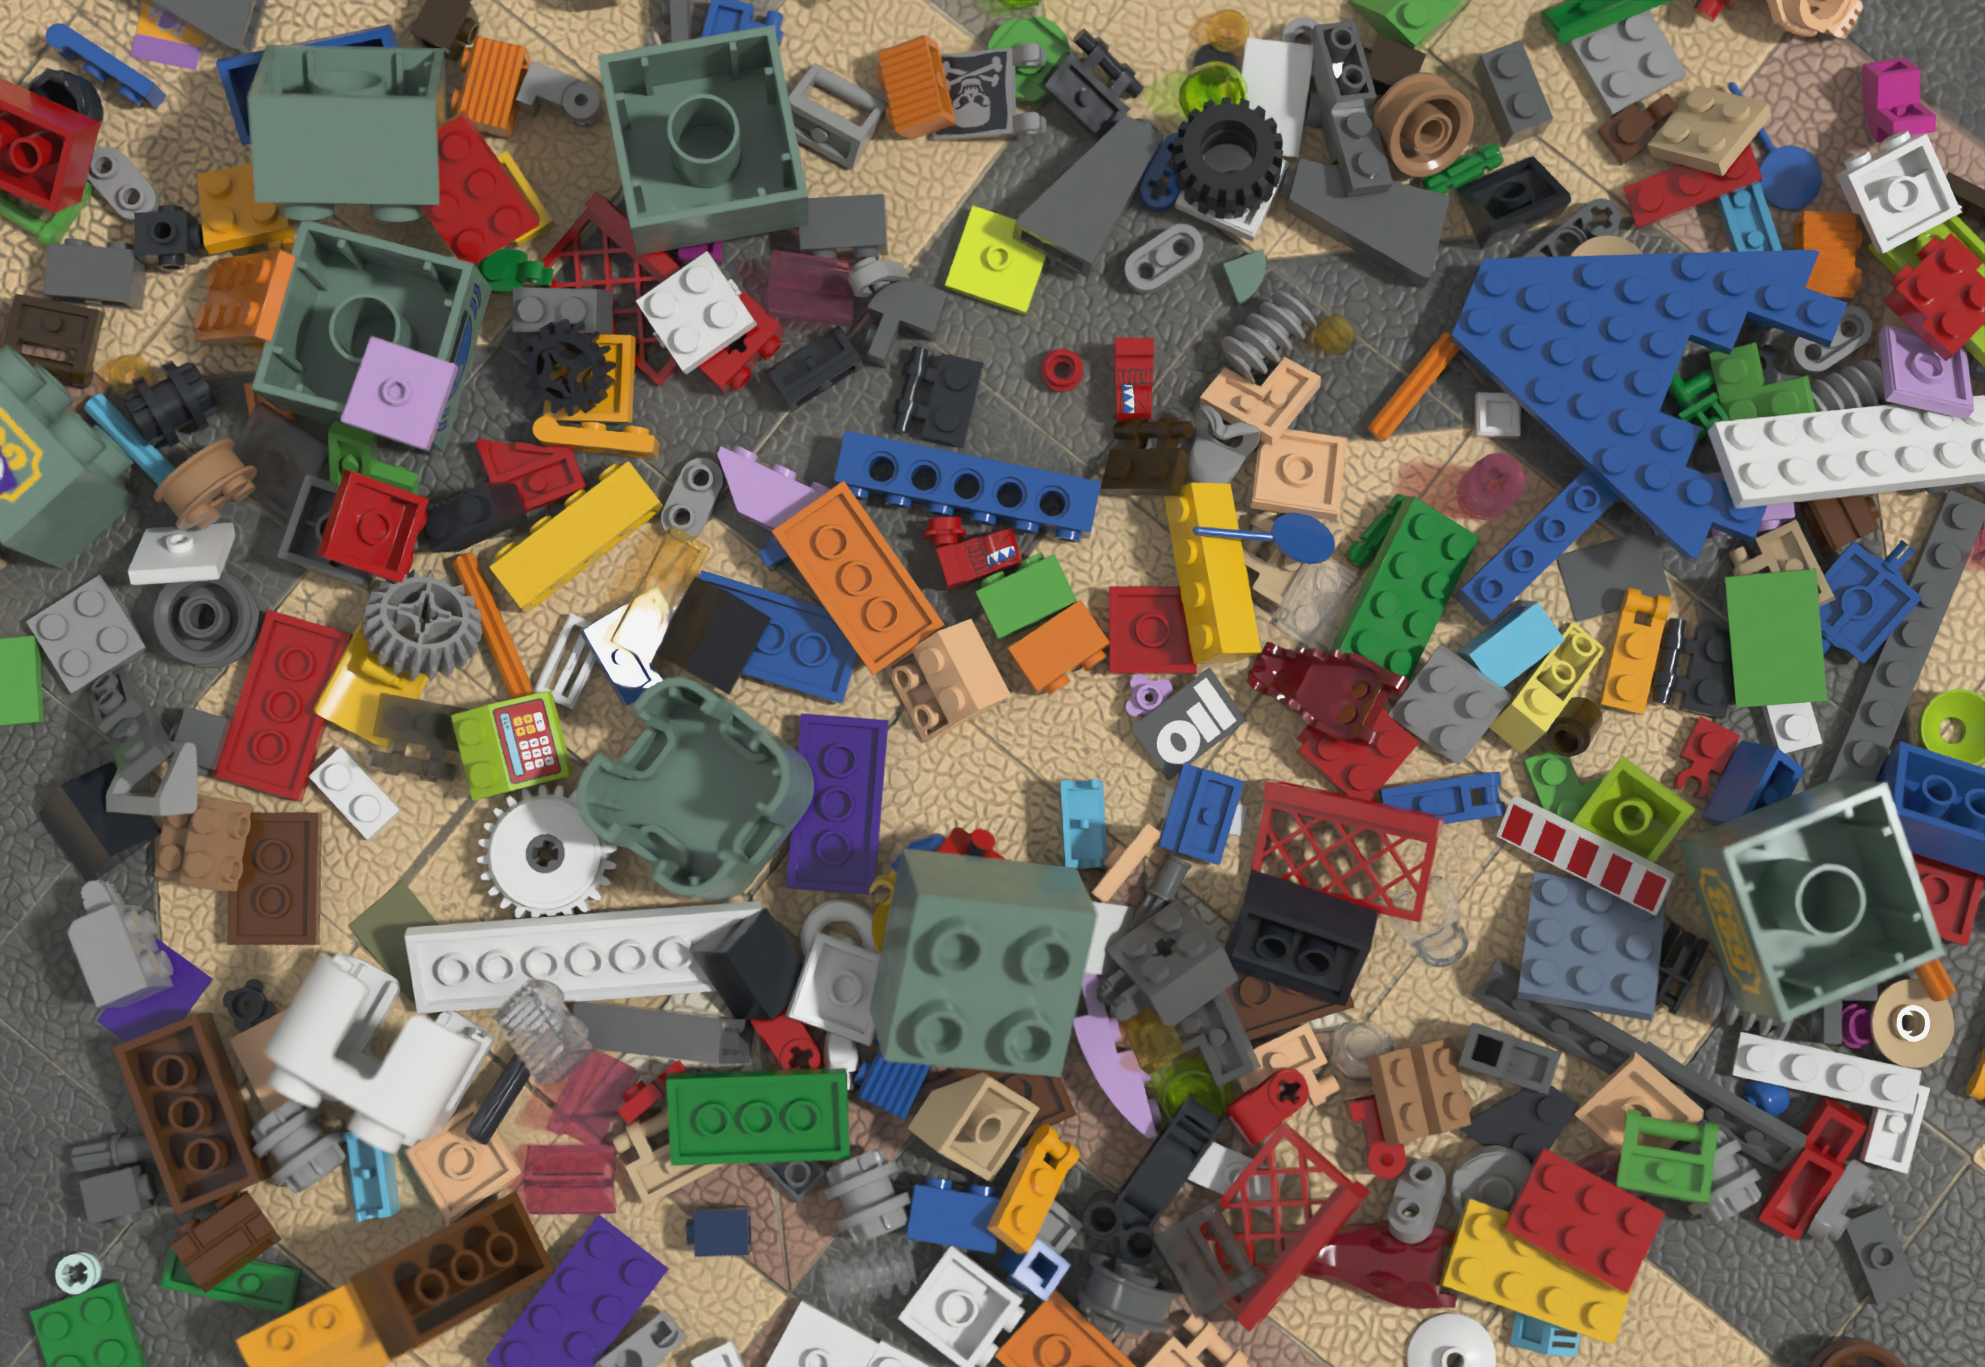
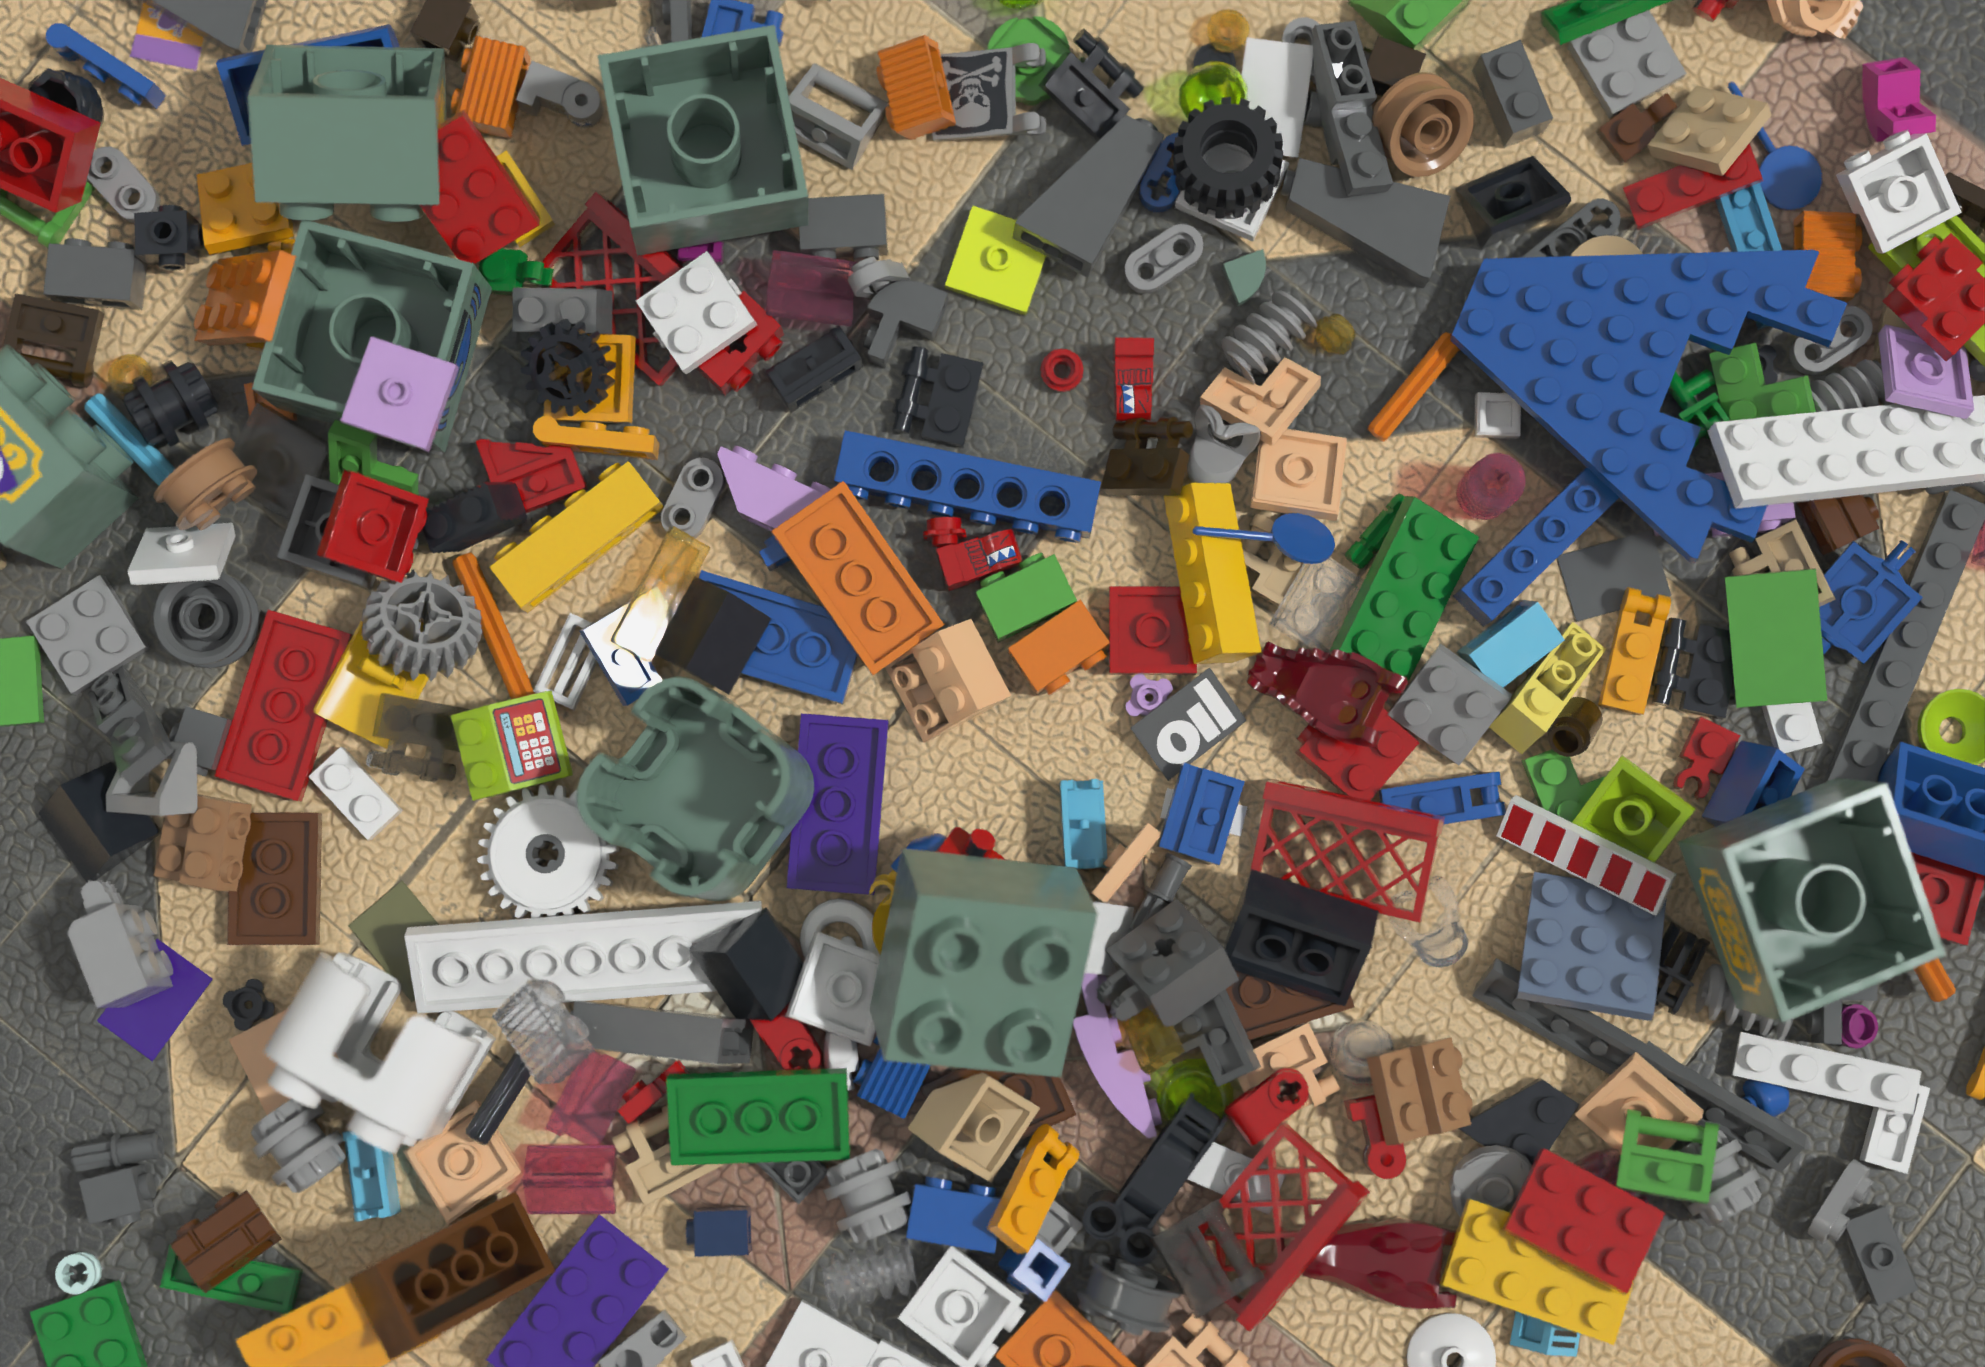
reddish brown brick [113,1012,273,1215] -> none
light grey plate [1388,1159,1446,1243] -> none
green axle [1422,143,1504,195] -> none
dark grey brick [1459,1022,1561,1095] -> none
red slope [1757,1095,1867,1241] -> none
tan dish [1870,979,1954,1068] -> none

